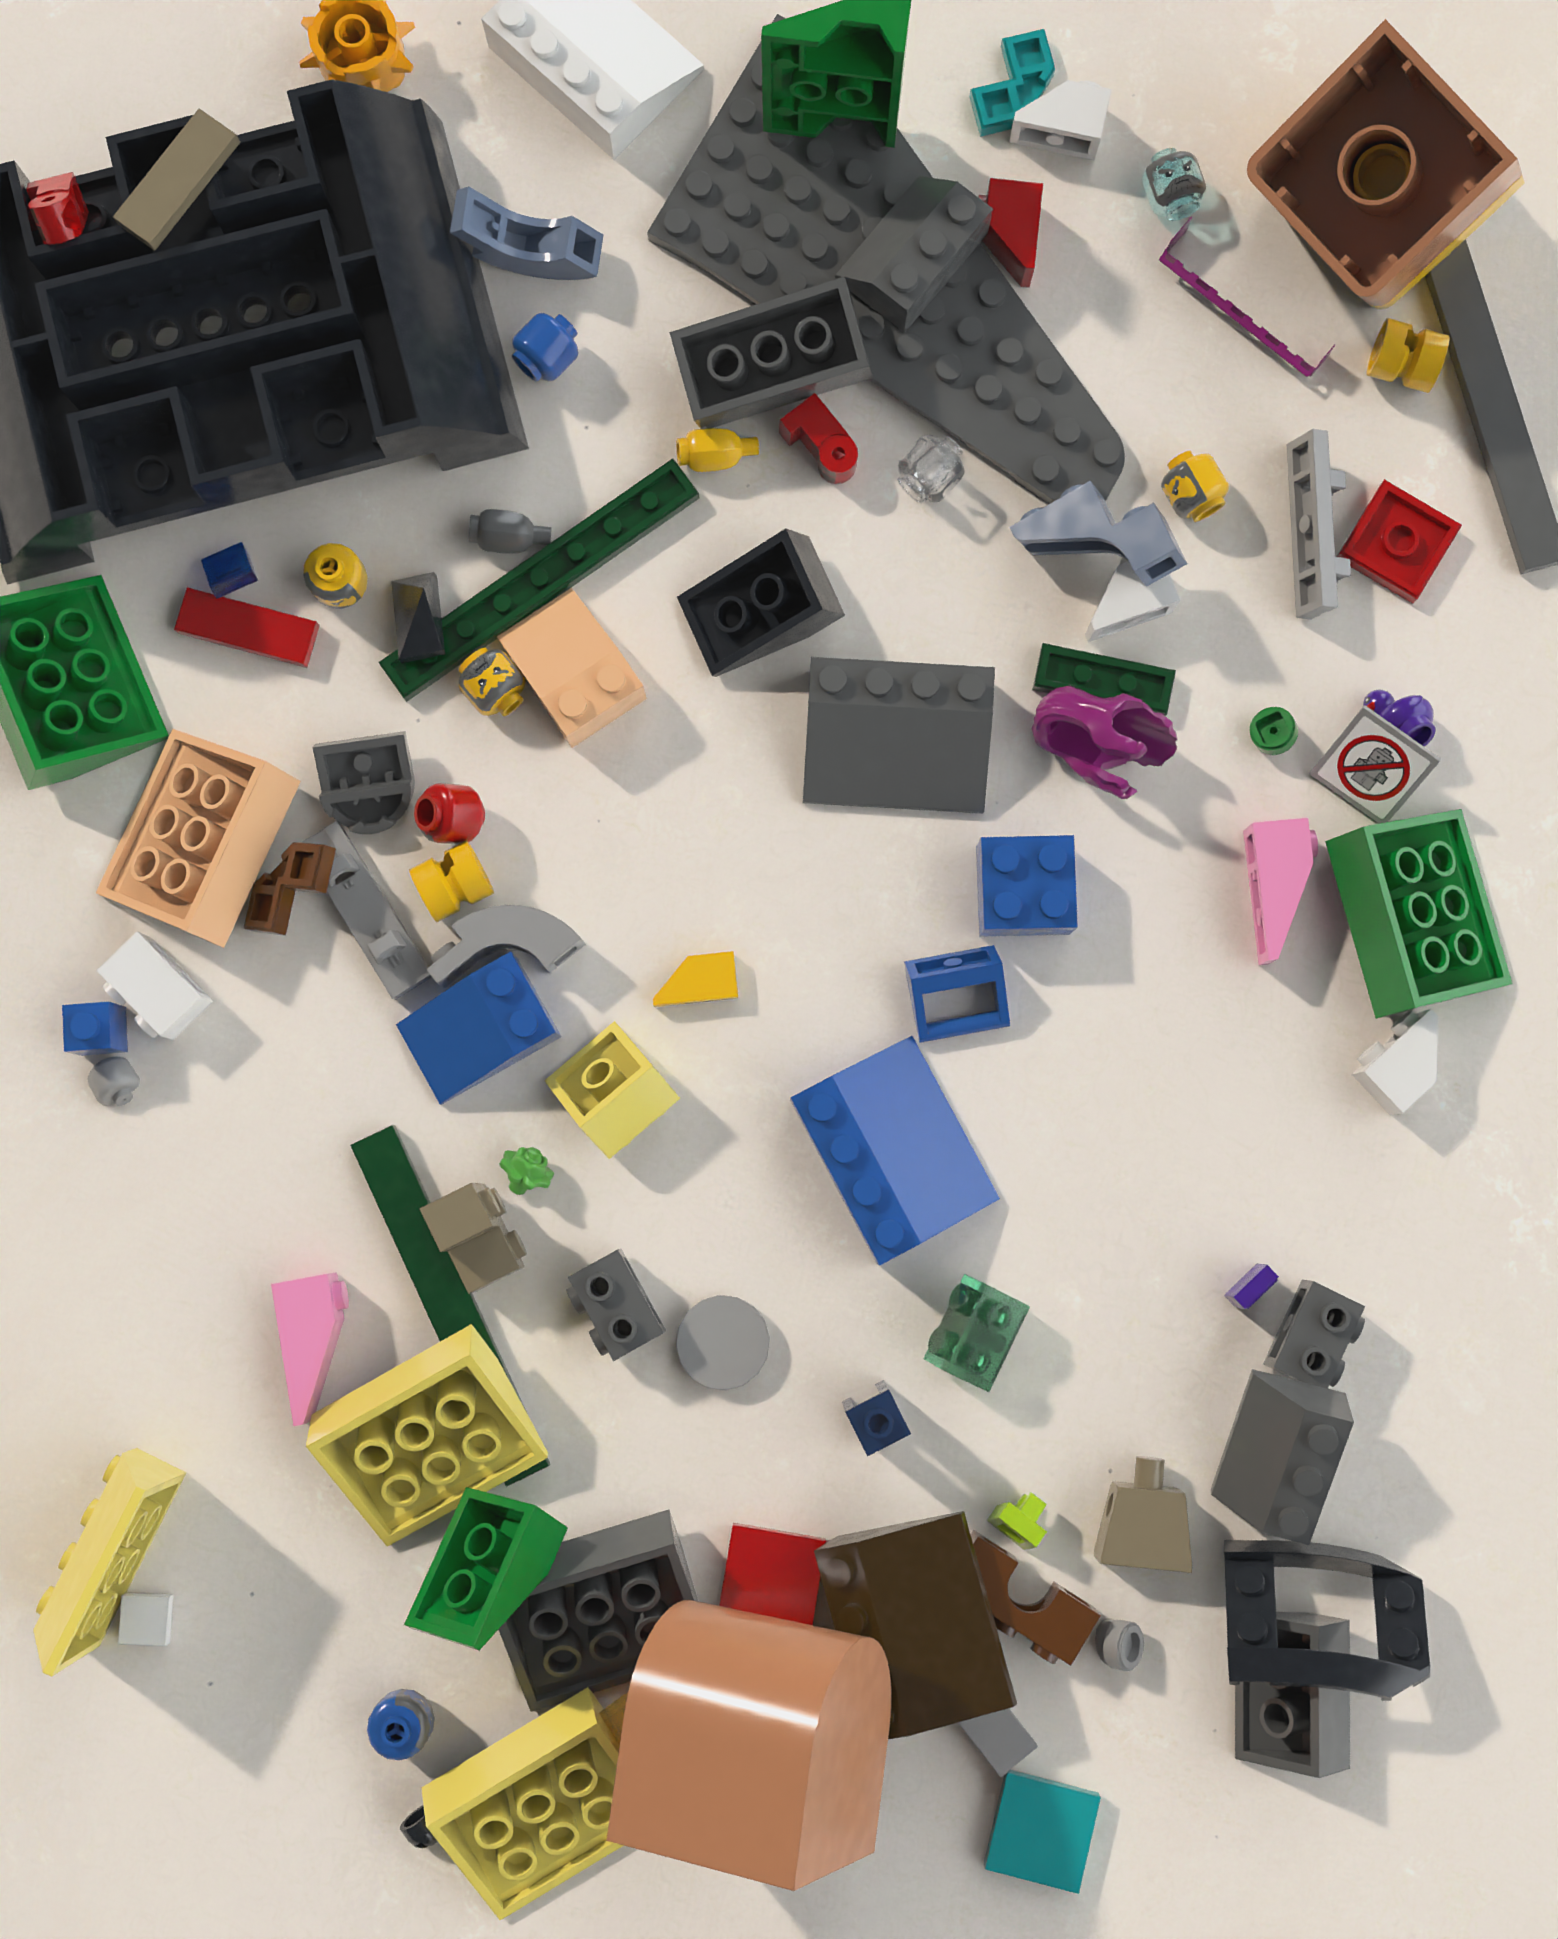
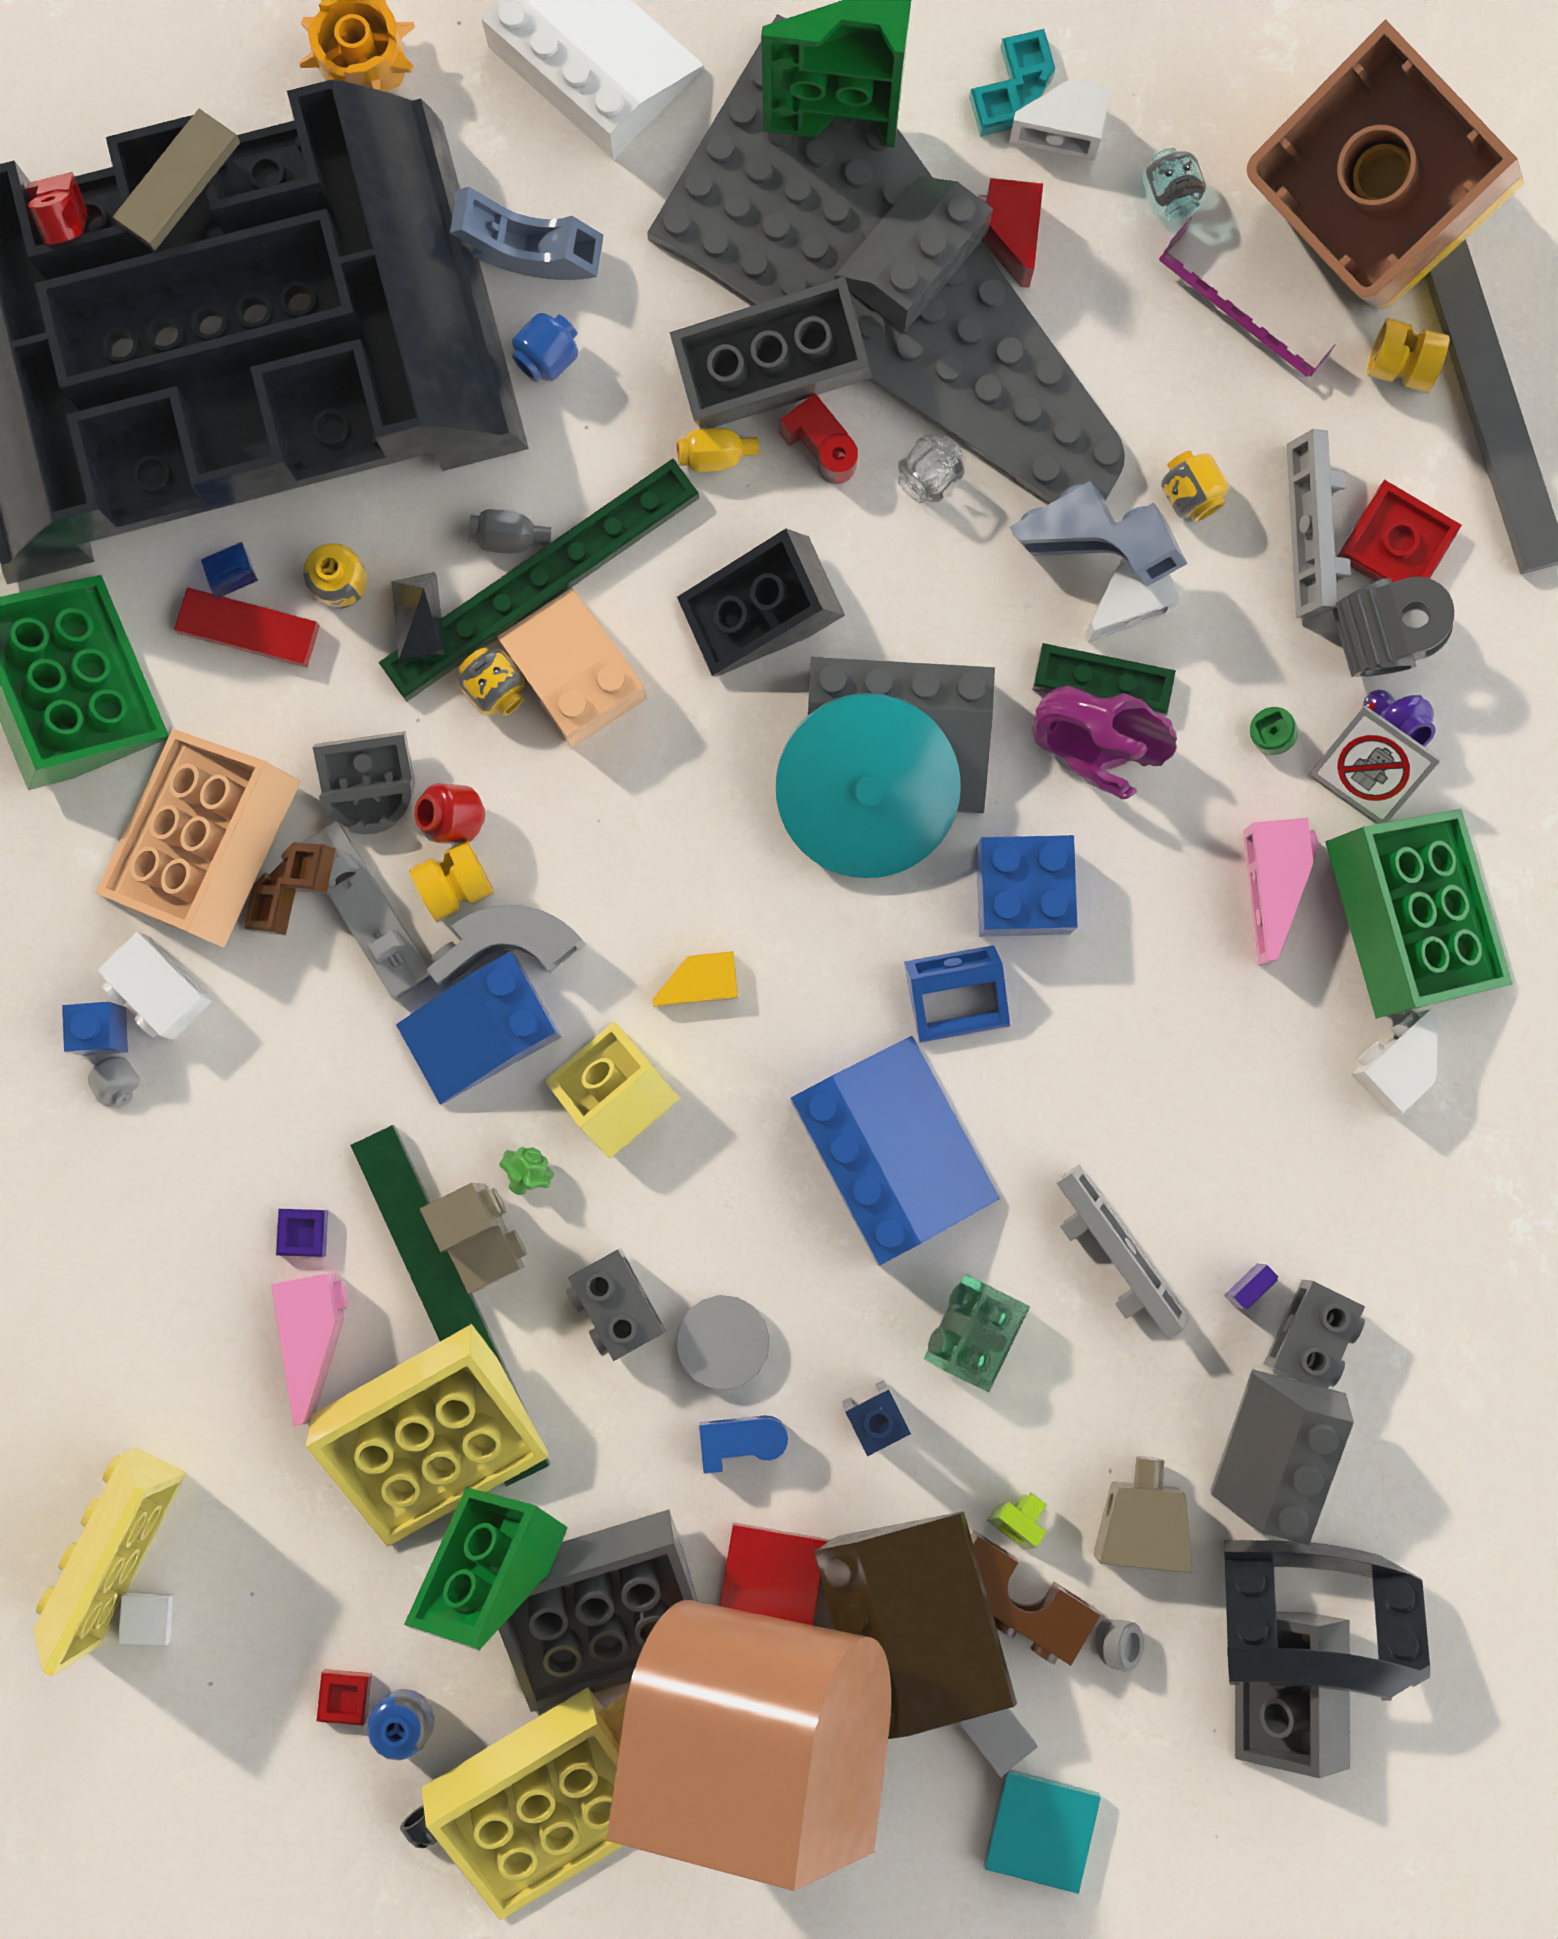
none -> dark purple tile [276,1209,328,1257]
none -> red tile [316,1669,372,1726]
none -> blue leg [699,1415,788,1474]
none -> teal dish [776,693,961,878]
none -> light grey hinge [1056,1165,1189,1339]
none -> dark grey piece [1332,577,1455,677]

